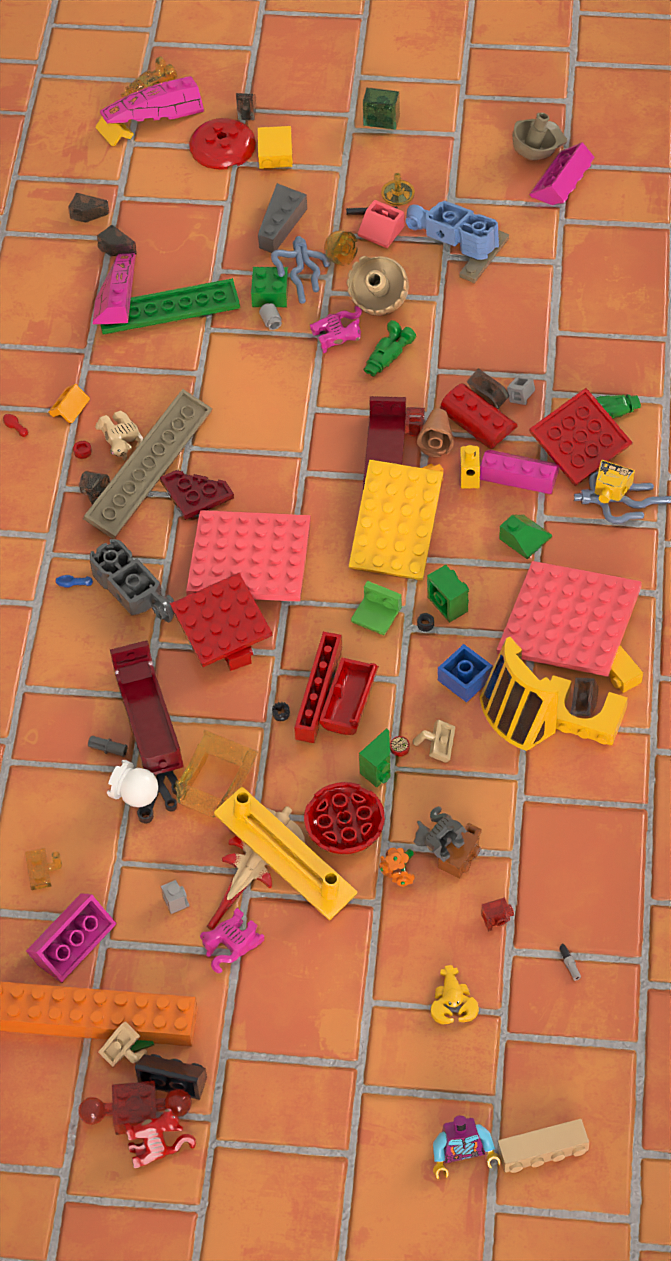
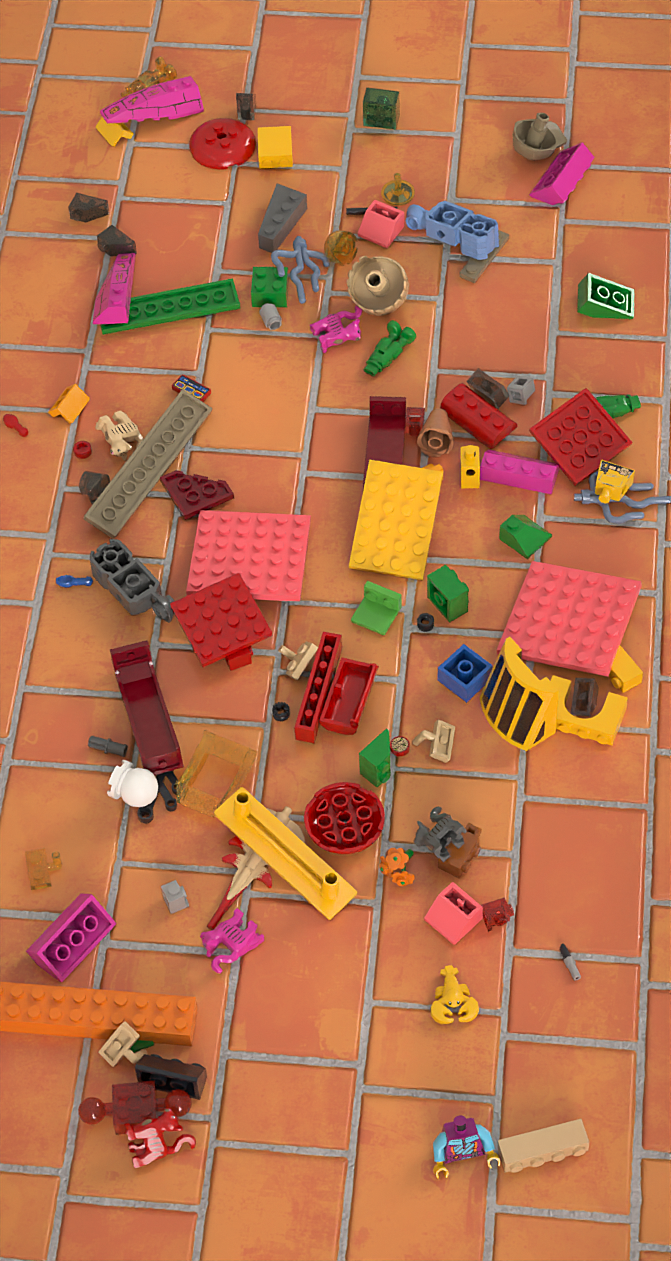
none -> tile [172,374,211,402]
none -> tan plate [278,641,318,680]
none -> coral slope [424,882,483,945]
none -> green slope [577,273,635,319]

